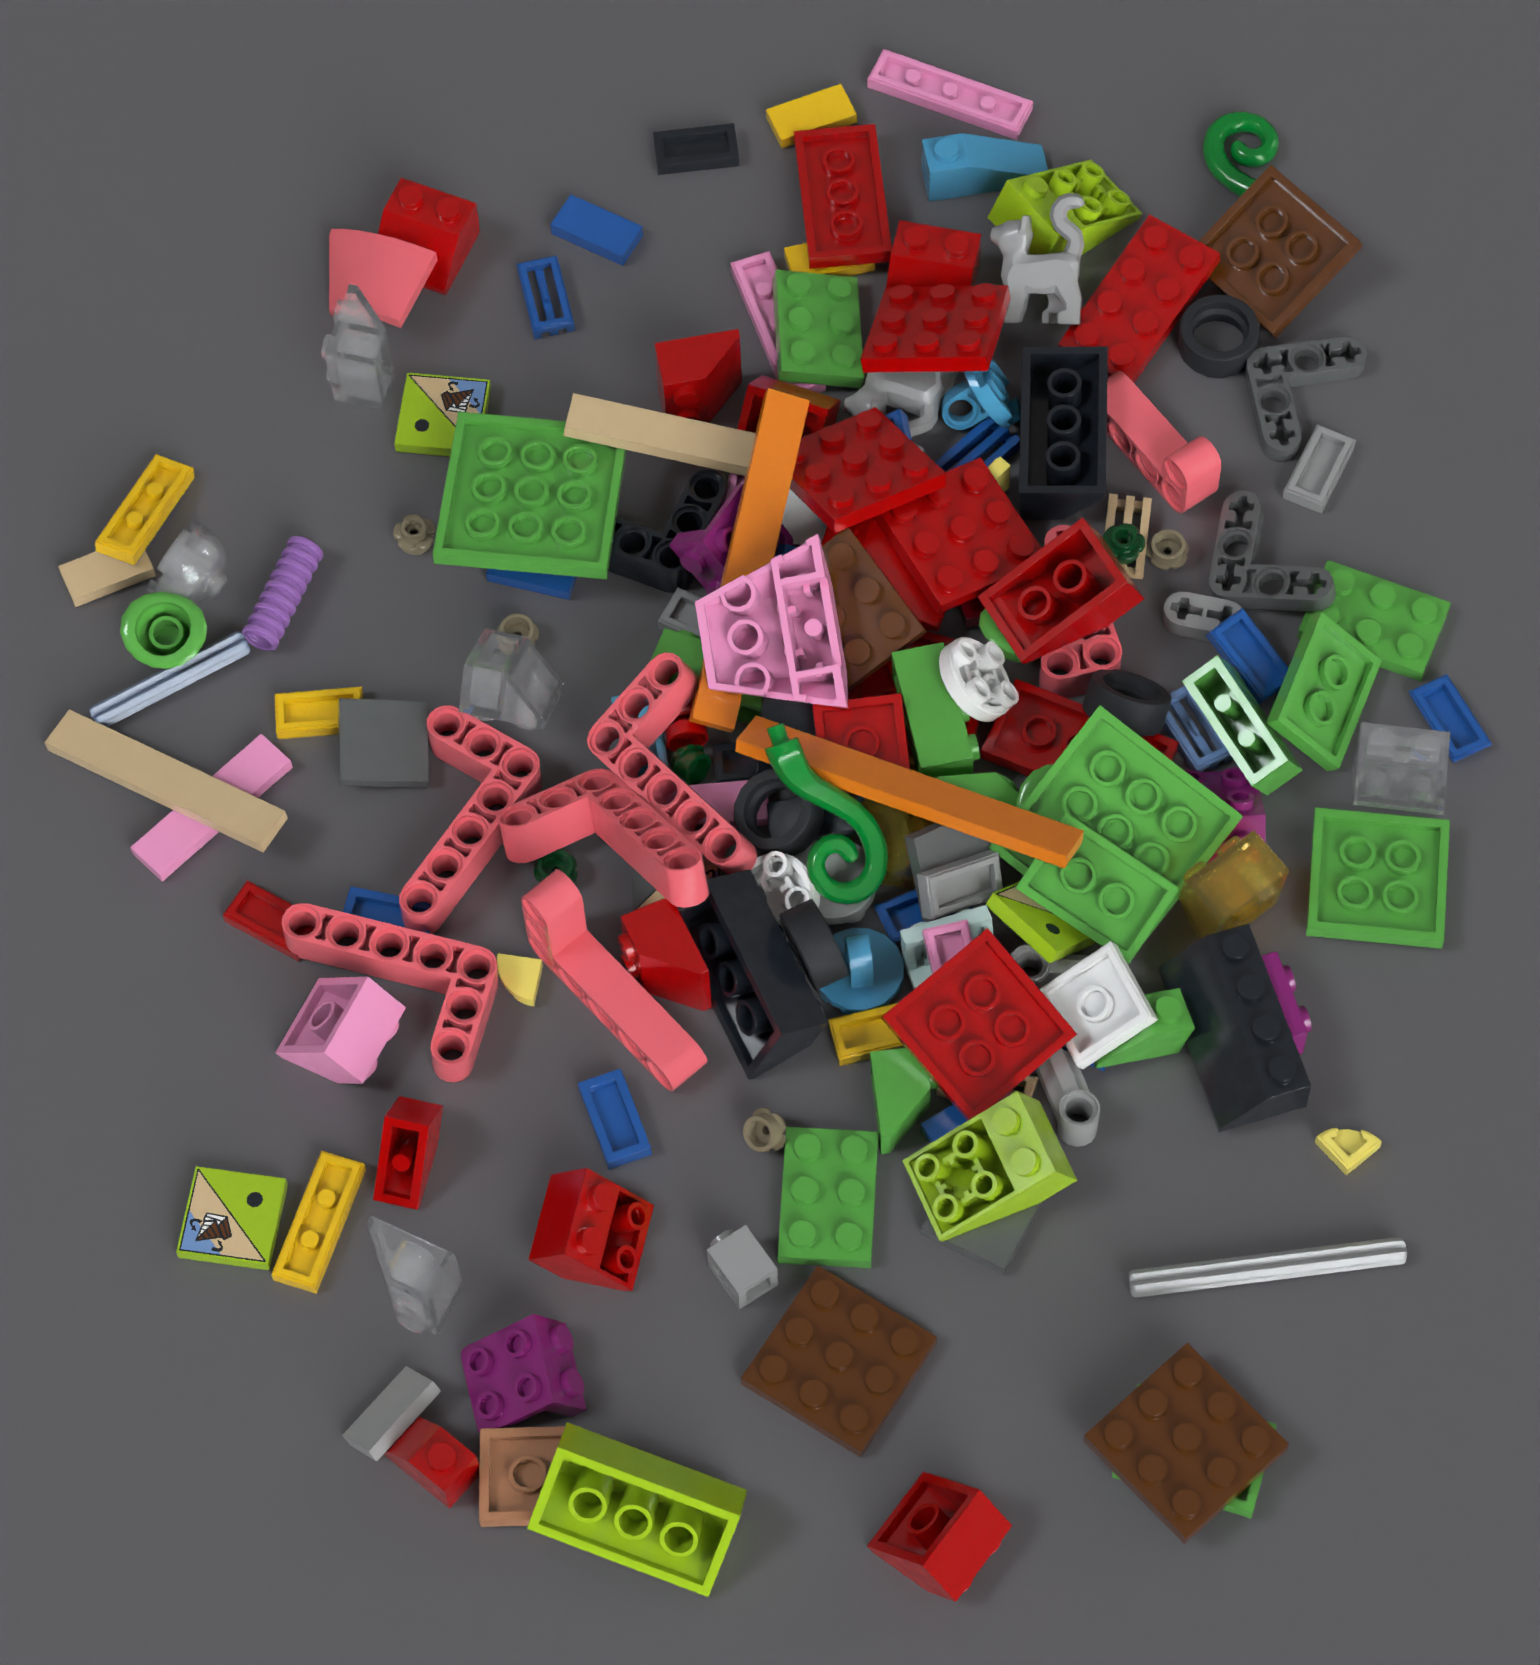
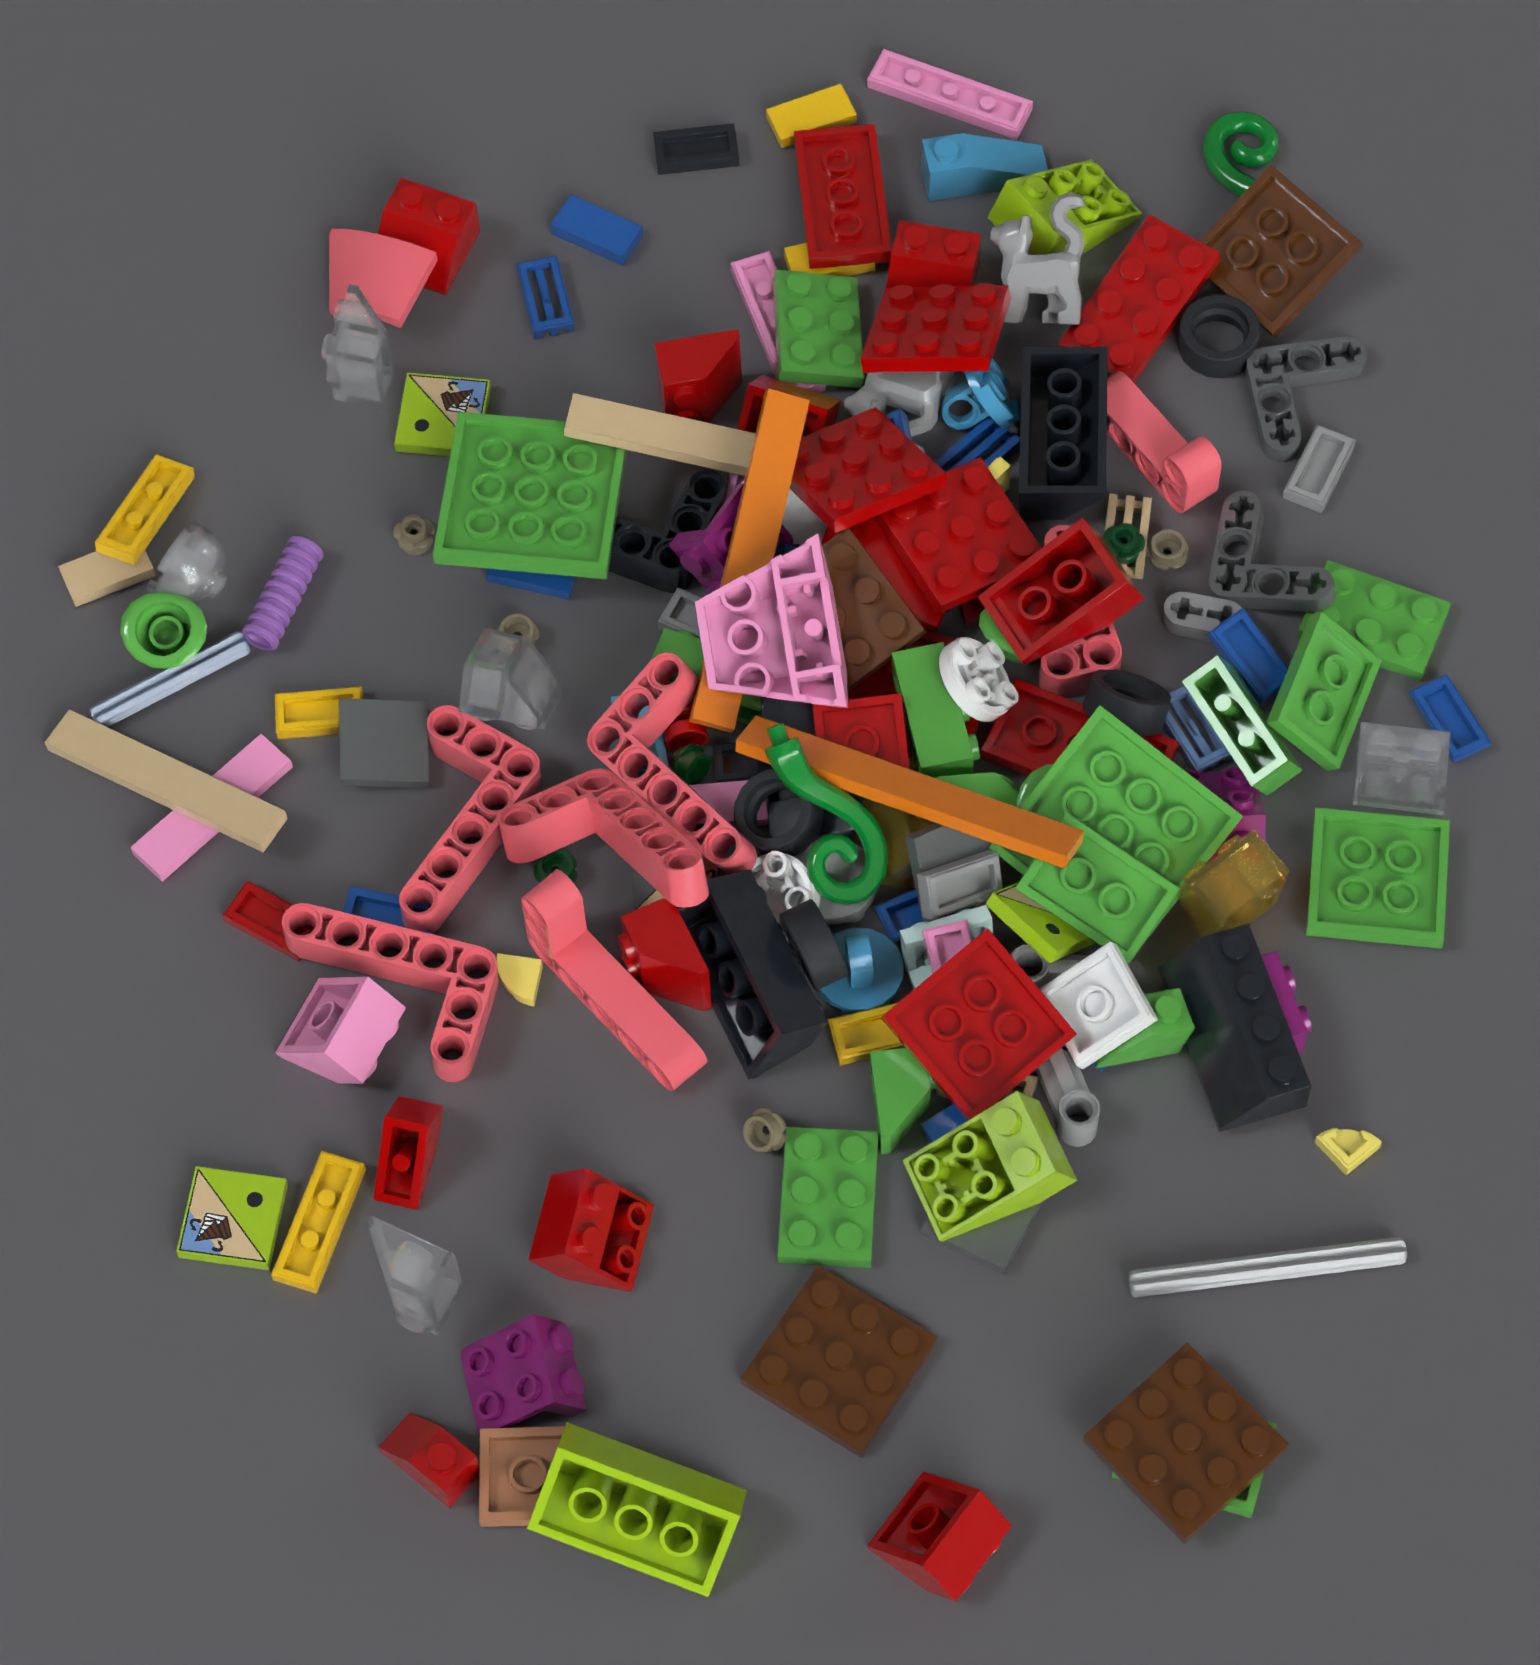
light grey tile [342,1366,441,1462] -> none
blue tile [577,1068,652,1170] -> none
light grey brick [707,1225,778,1310] -> none

